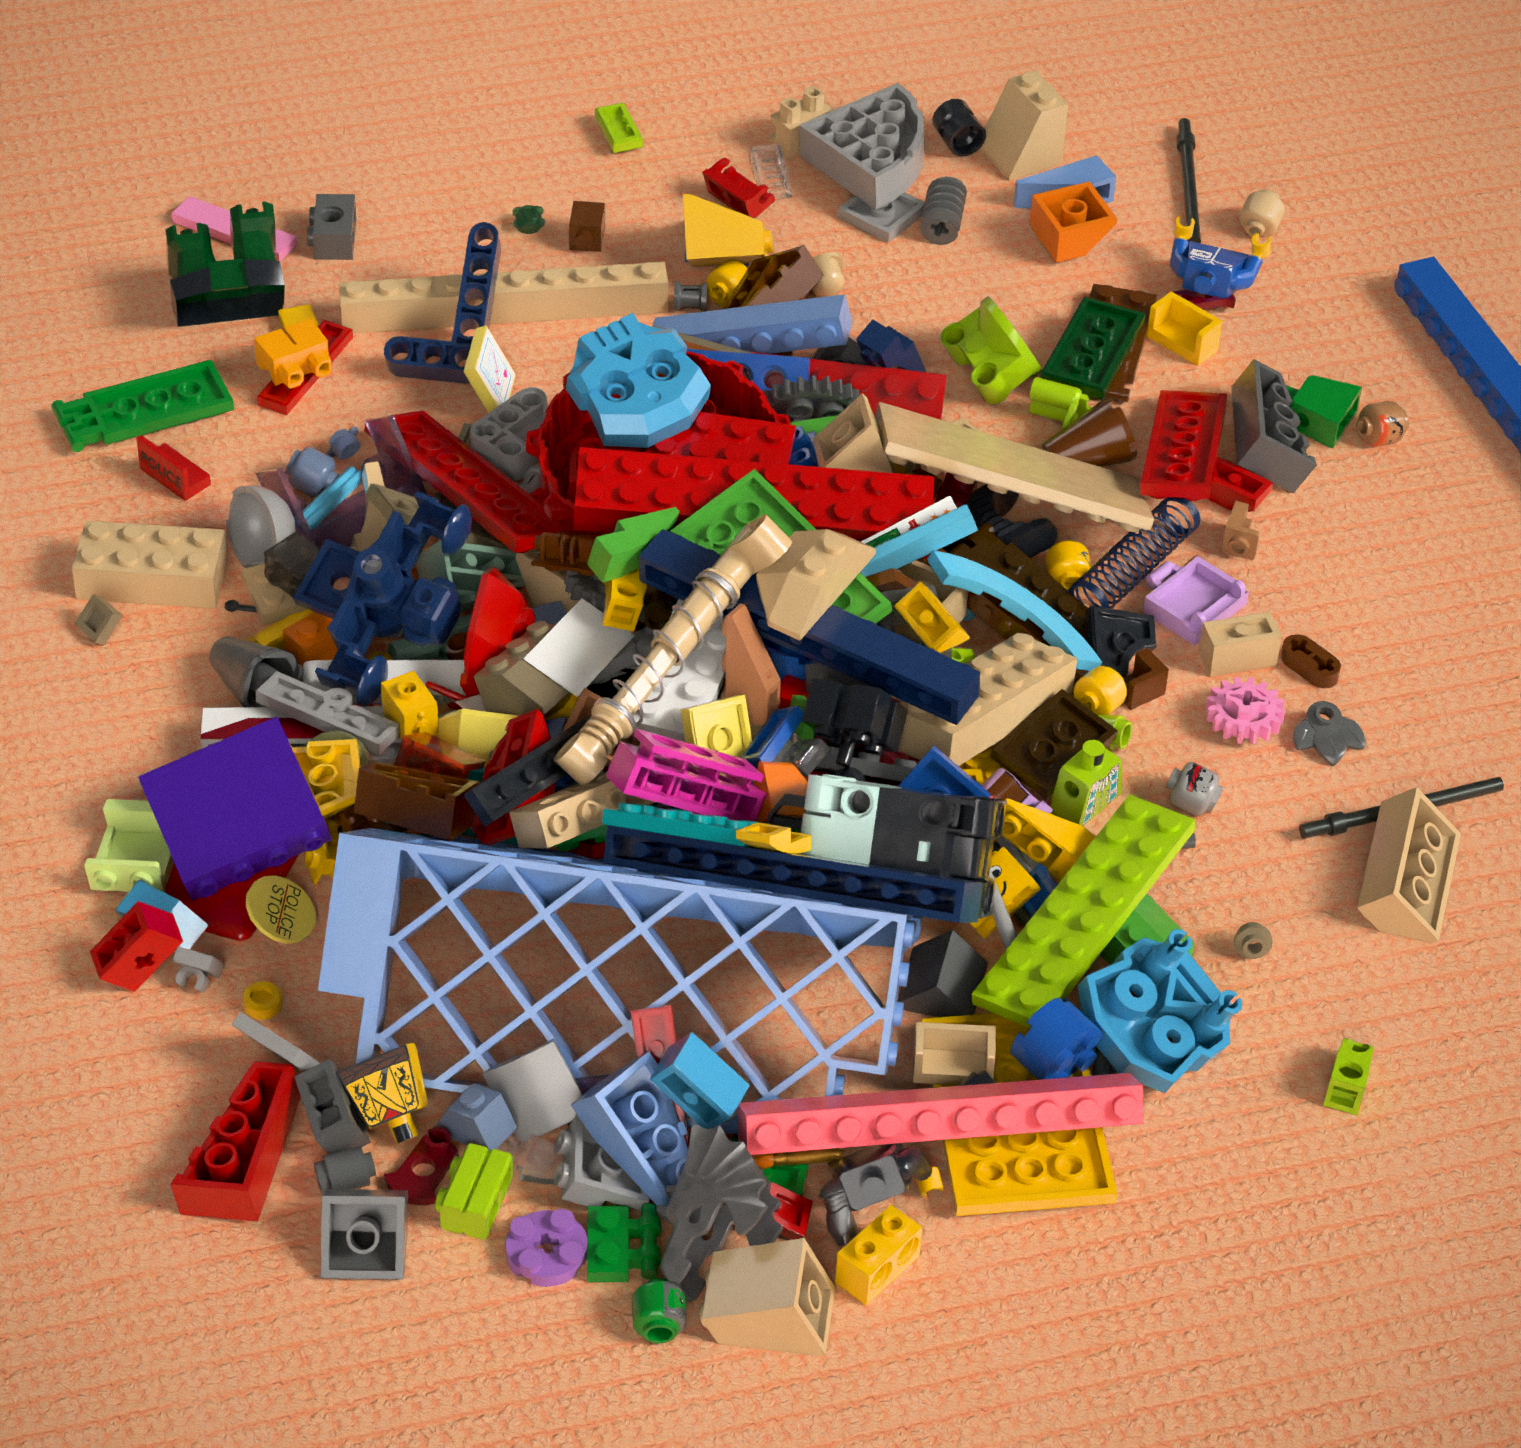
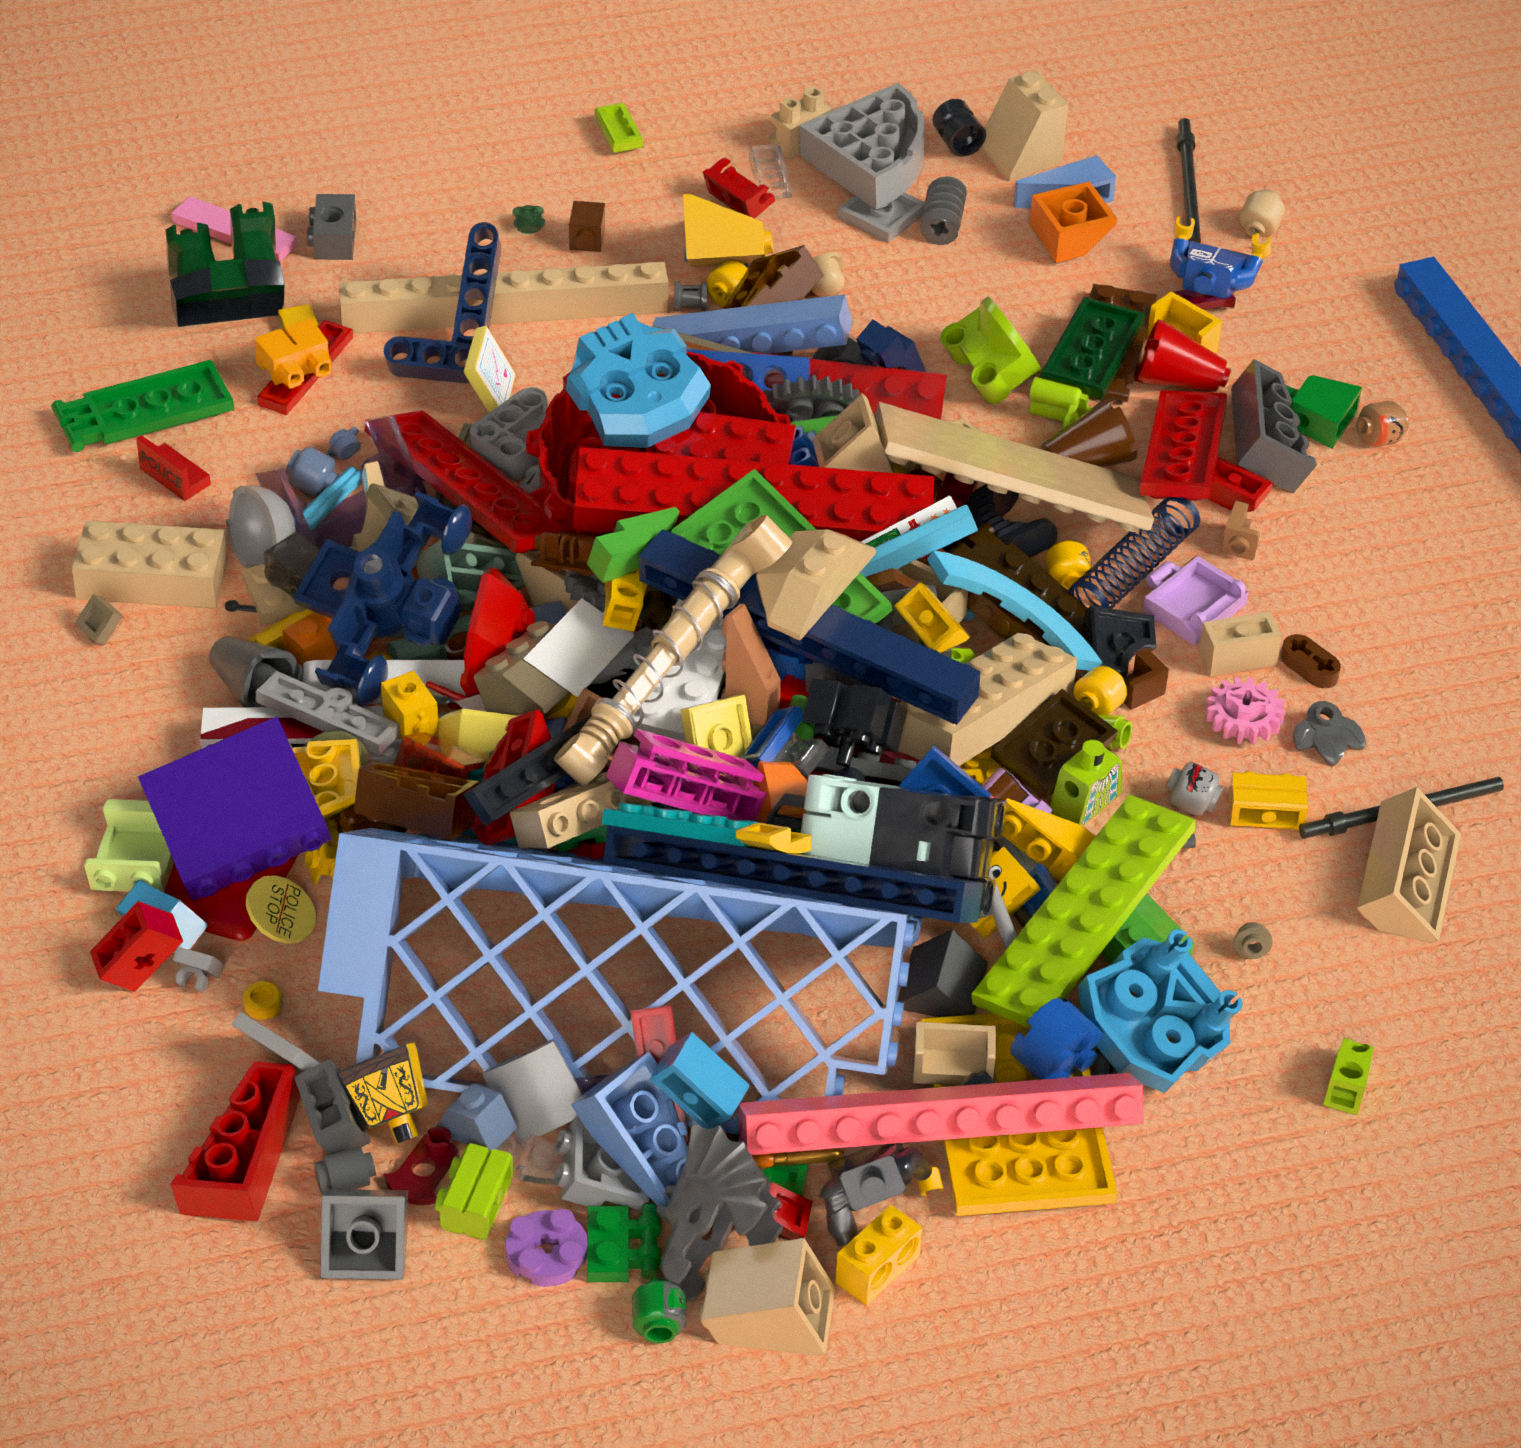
none -> red cone [1135,319,1231,392]
none -> yellow brick [1228,771,1308,830]

